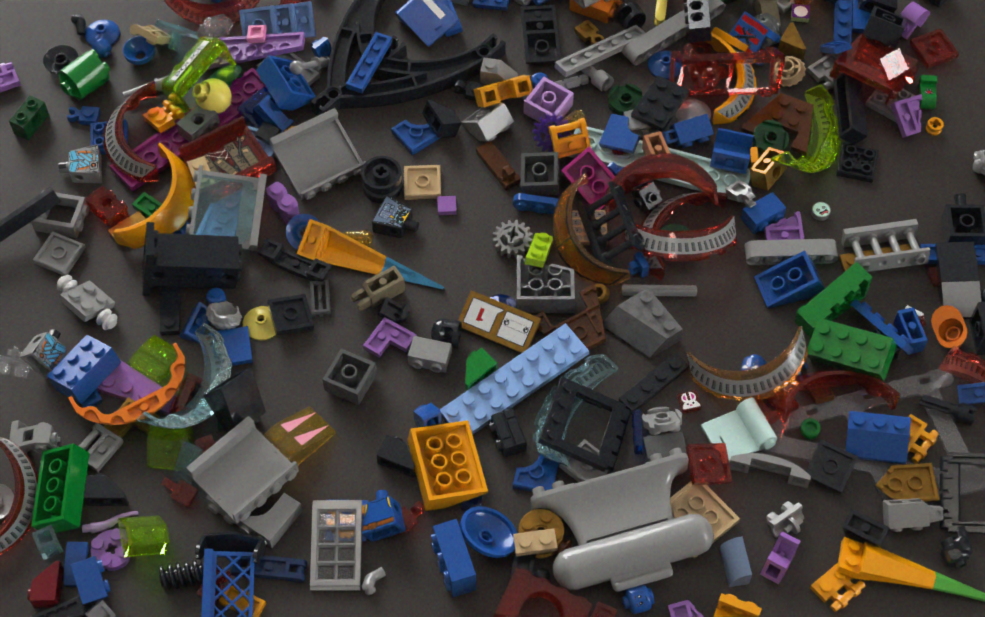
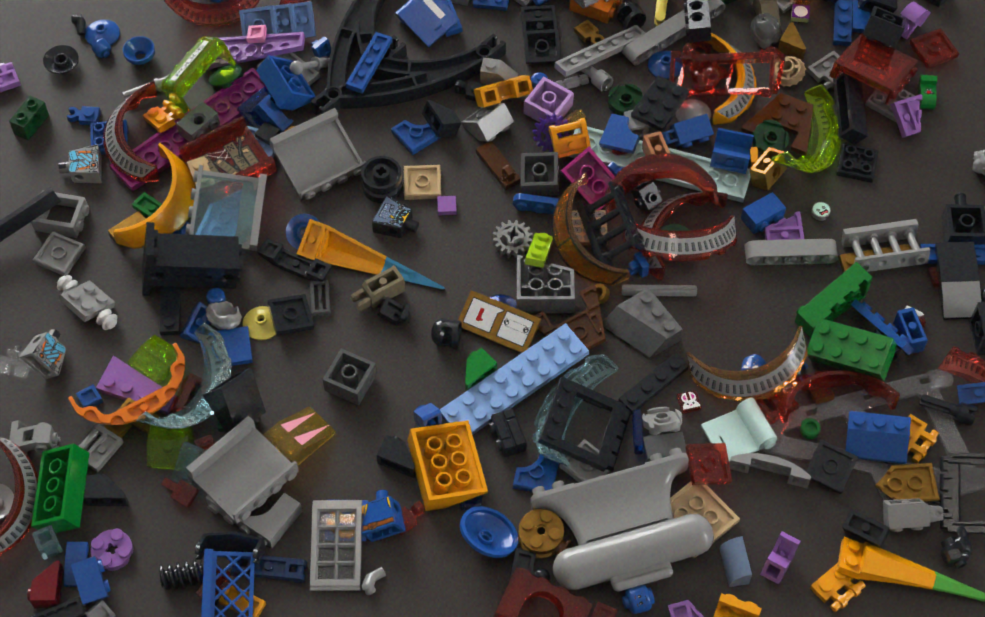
blue brick [47,335,121,404] -> none
green cylinder [58,49,111,100] -> none
lavender animal [82,511,138,533] -> none
clear red brick [85,185,129,229] -> none
clear neon green slope [118,515,170,557] -> none
tan plate [130,24,174,45] -> none
clear light blue tile [155,19,202,51] -> none
light yellow brick [192,78,232,114] -> none
clear head [197,14,233,41] -> none
medium lavender brick [266,182,299,224] -> none
clear yellow cone [344,229,373,247] -> none
medium lavender plate [363,317,417,358] -> none
light grey hinge [408,336,452,373] -> none
blue brick [430,519,477,597] -> none
tan plate [513,528,558,556] -> none
light orange tile [711,27,748,52] -> none
light grey plate [725,180,756,208] -> none
flag [729,11,781,66] -> none
blue slope [754,250,825,308] -> none
light grey hips [766,501,804,538] -> none
blue tile [819,41,852,54] -> none
clear red panel [880,48,916,84] -> none
light orange bush [926,117,944,136] -> none
orange piece [931,305,968,348] -> none

